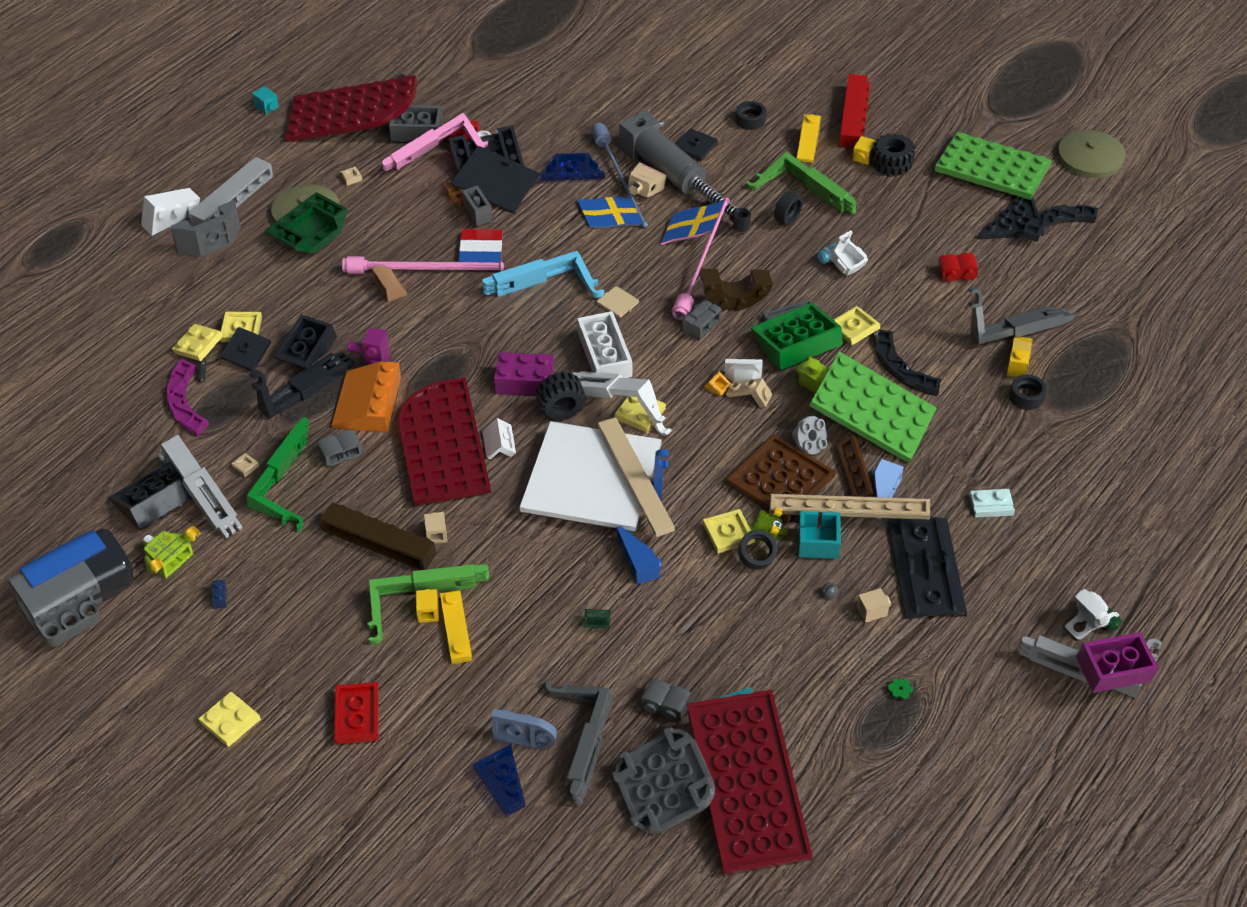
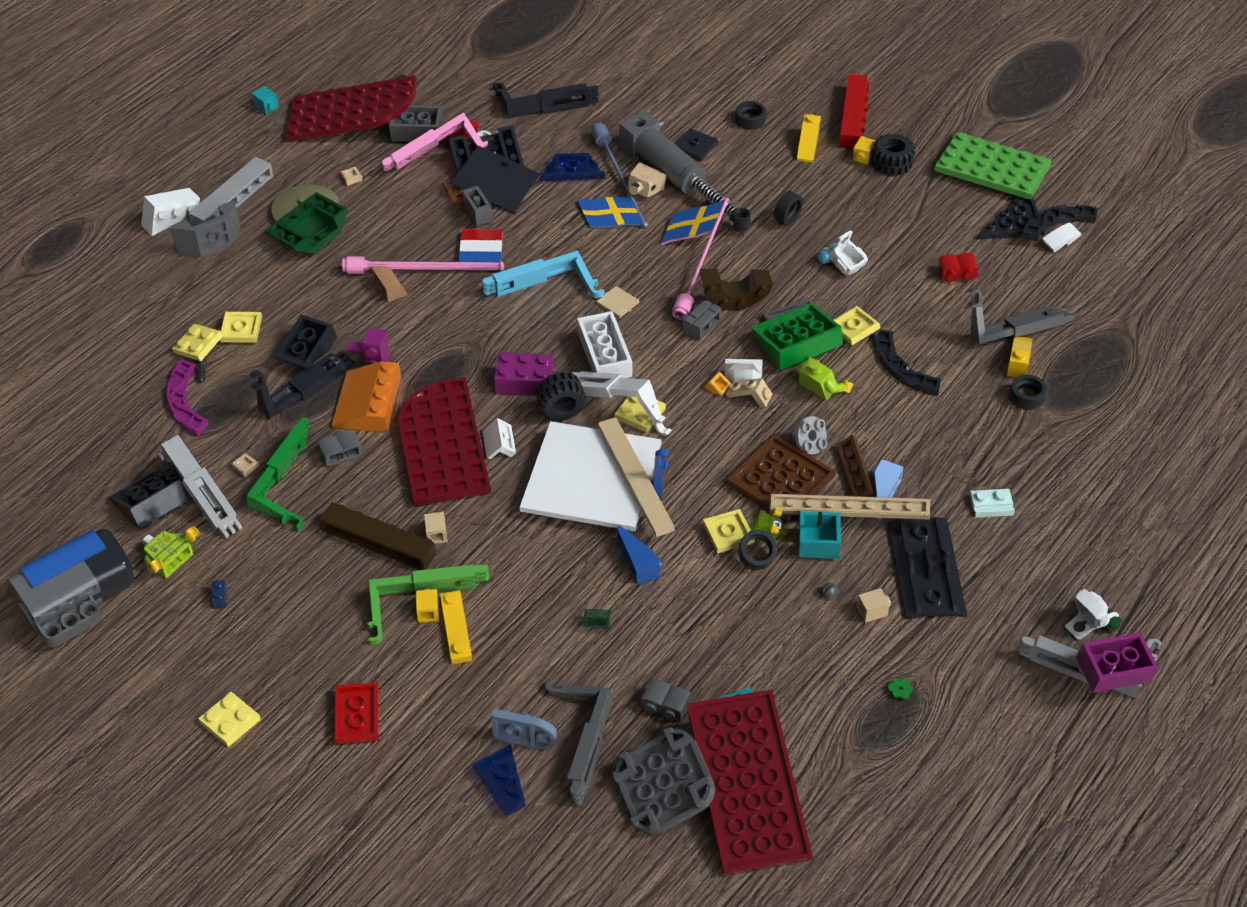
black plate [221,327,271,371] -> none
bright green hinge [746,152,856,214] -> none
bright green plate [809,352,937,463] -> none
olive dish [1058,130,1126,178] -> none
none -> black hinge [493,82,599,117]
none -> white slope [1042,223,1081,253]

